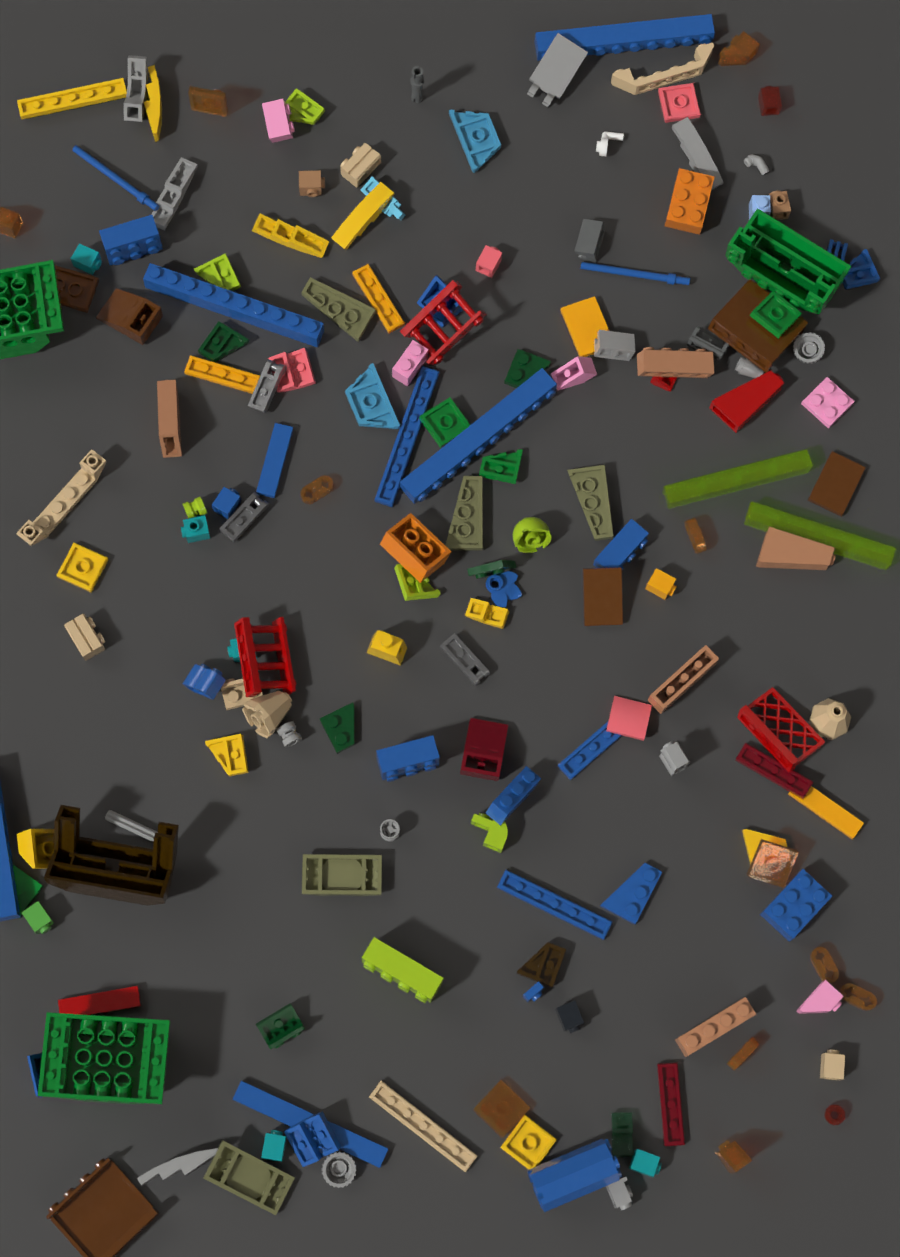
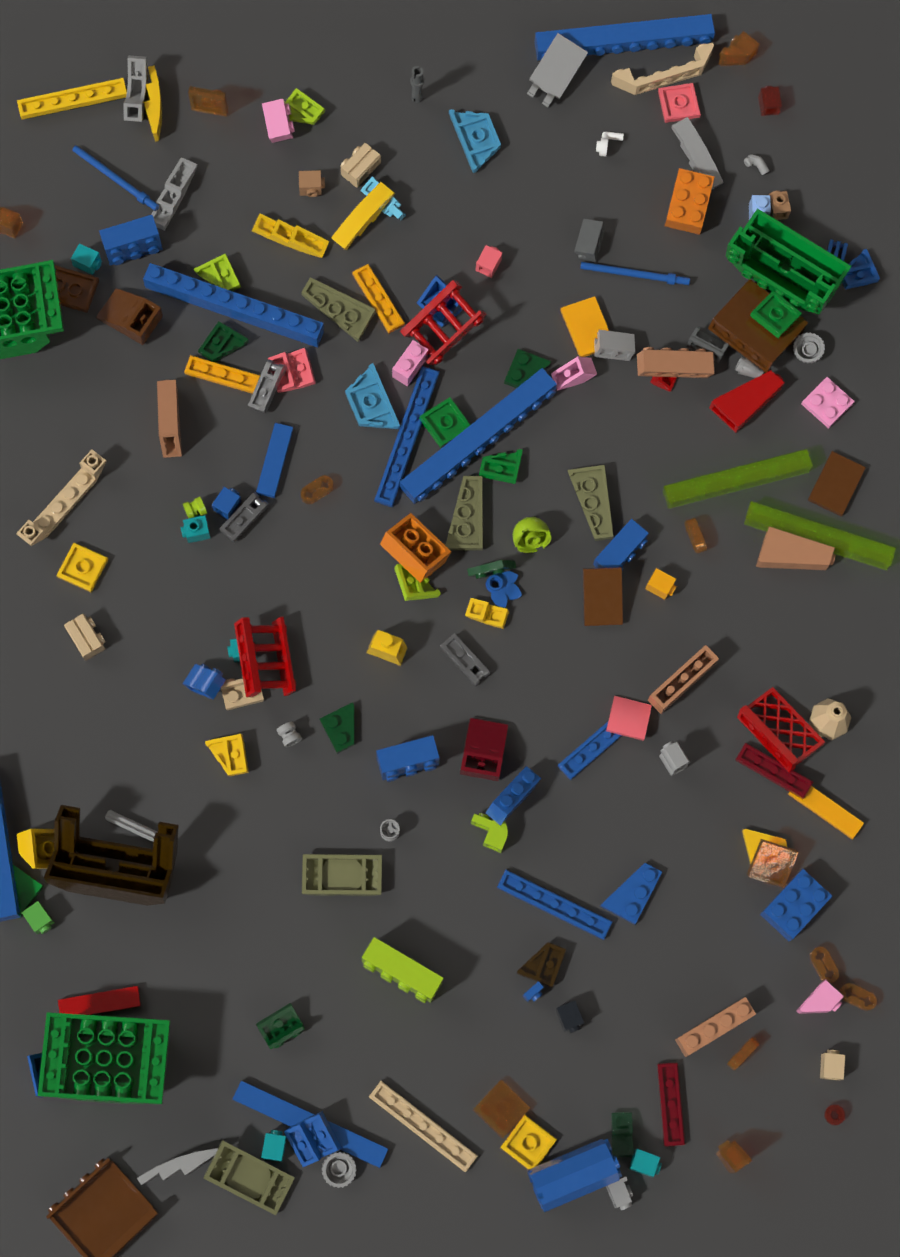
tan cone [242,691,292,738] -> none

